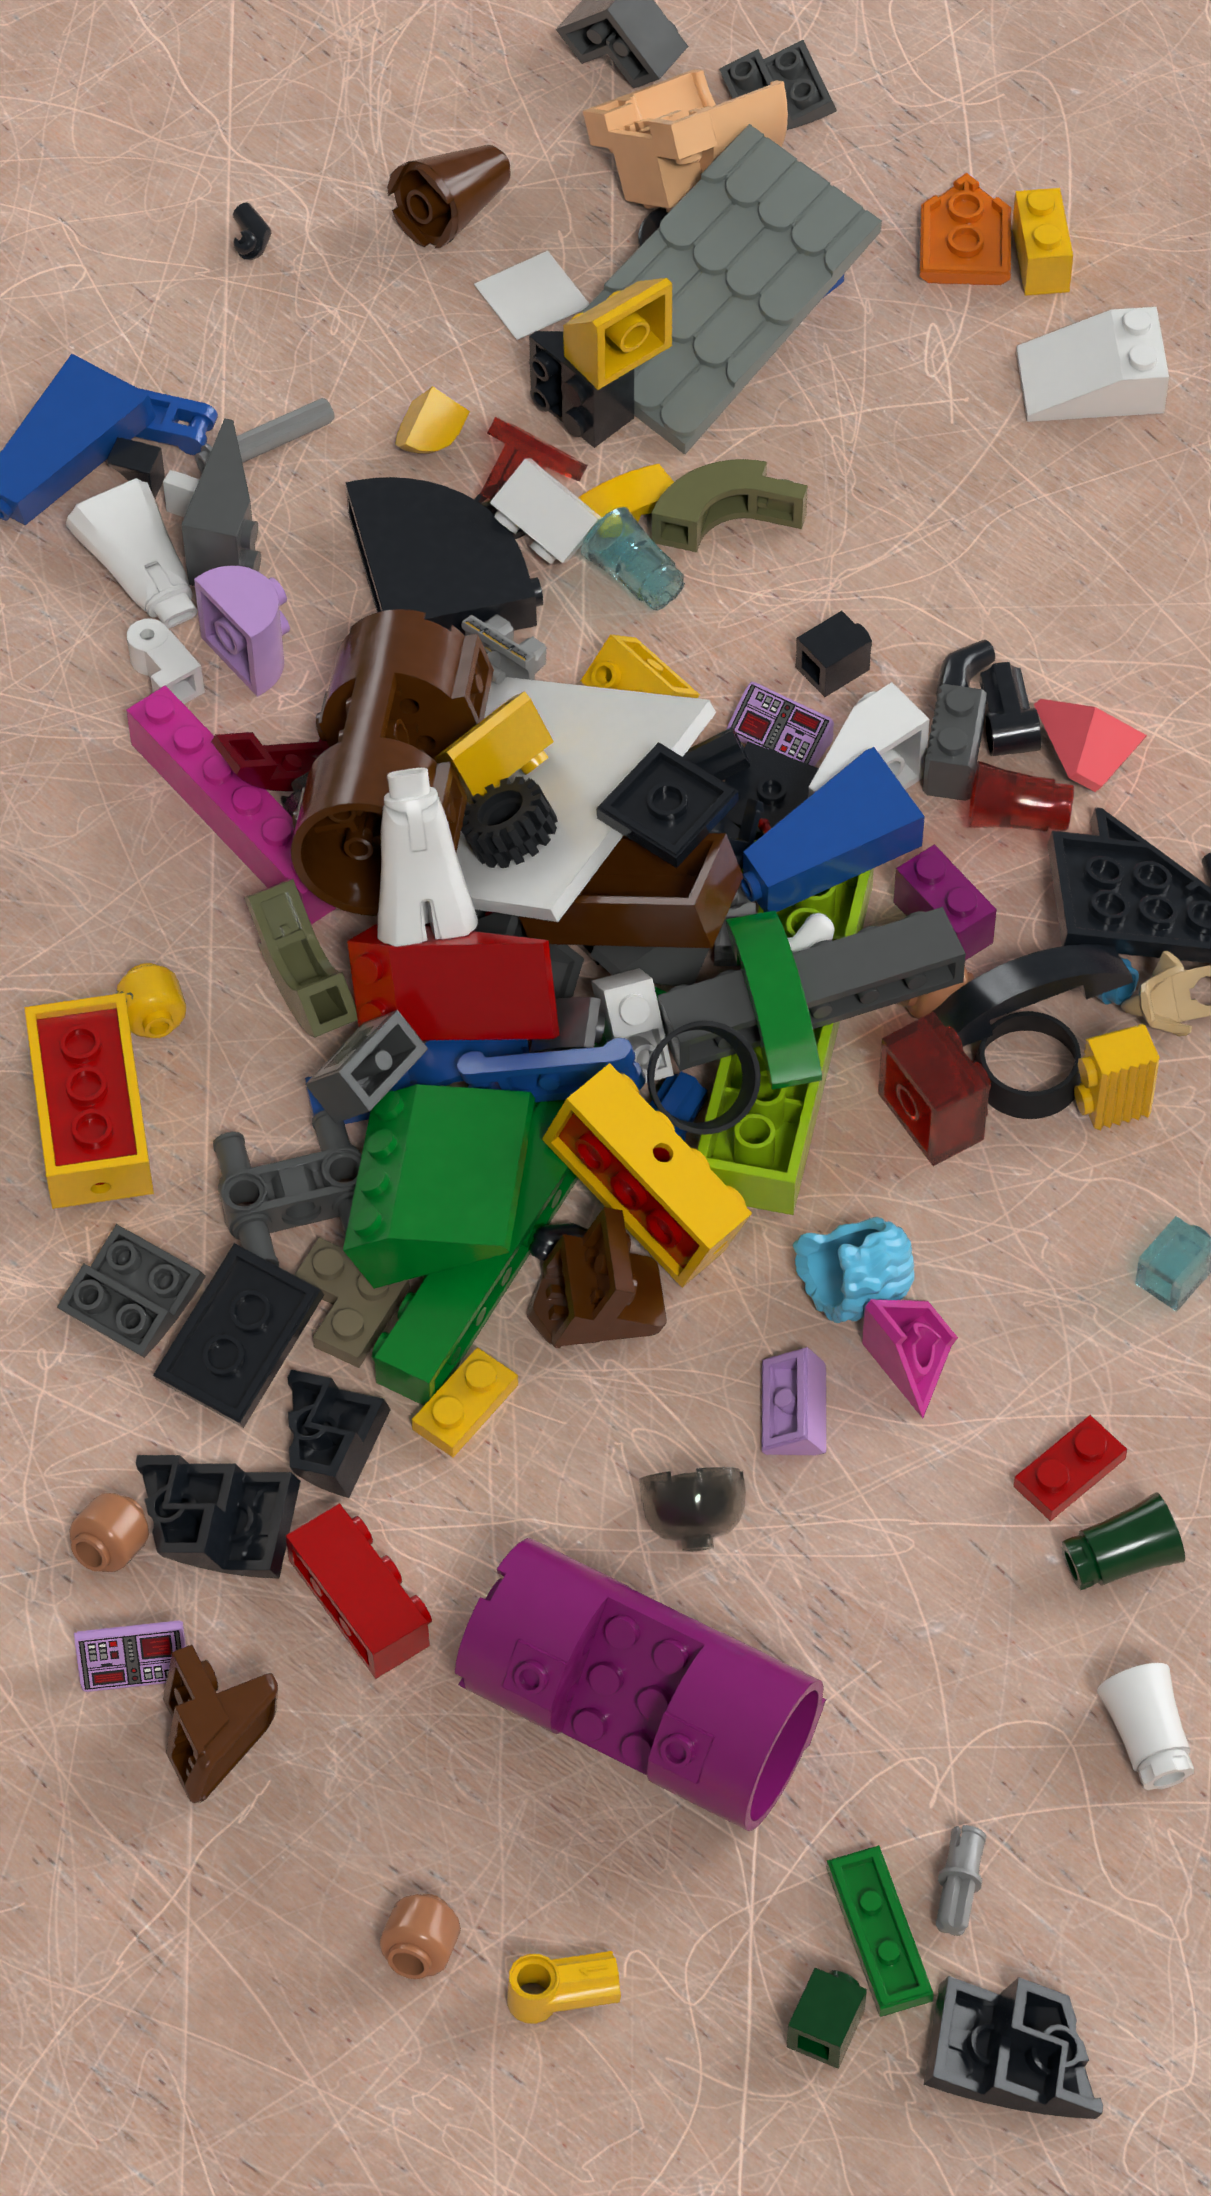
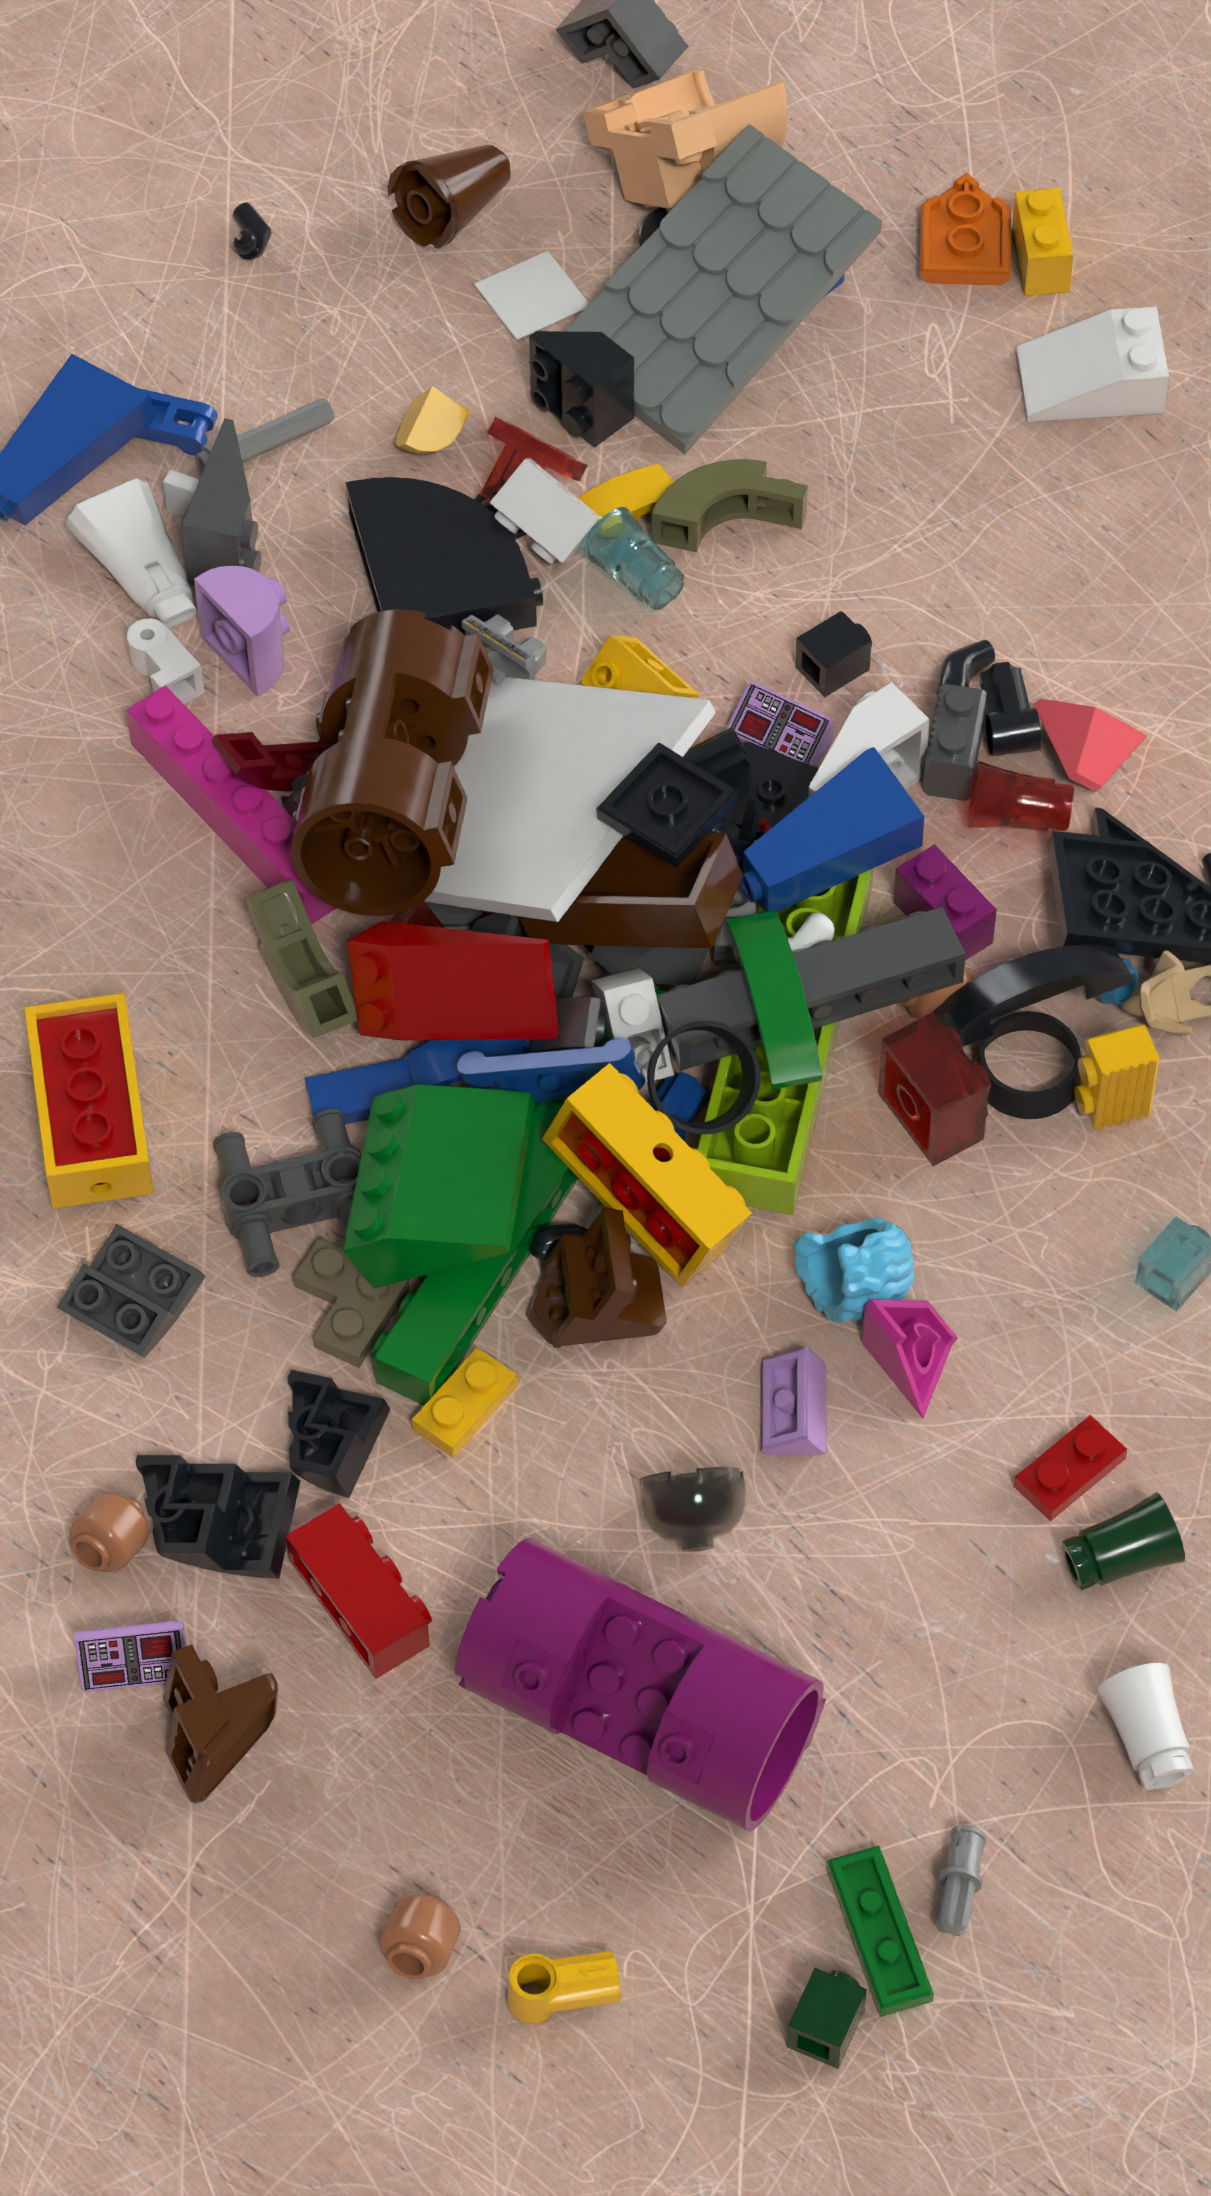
black slope [107,437,165,499] -> none
yellow head [116,963,186,1038] -> none
black tile [153,1243,324,1428] -> none
dark grey brick [305,1010,428,1123] -> none
white piece [378,768,478,947] -> none
yellow slope [434,691,554,805] -> none
black tyre [461,777,558,868] -> none
yellow slope [563,278,672,390] -> none
dark grey slope [719,40,837,130] -> none
black slope [923,1976,1103,2119] -> none

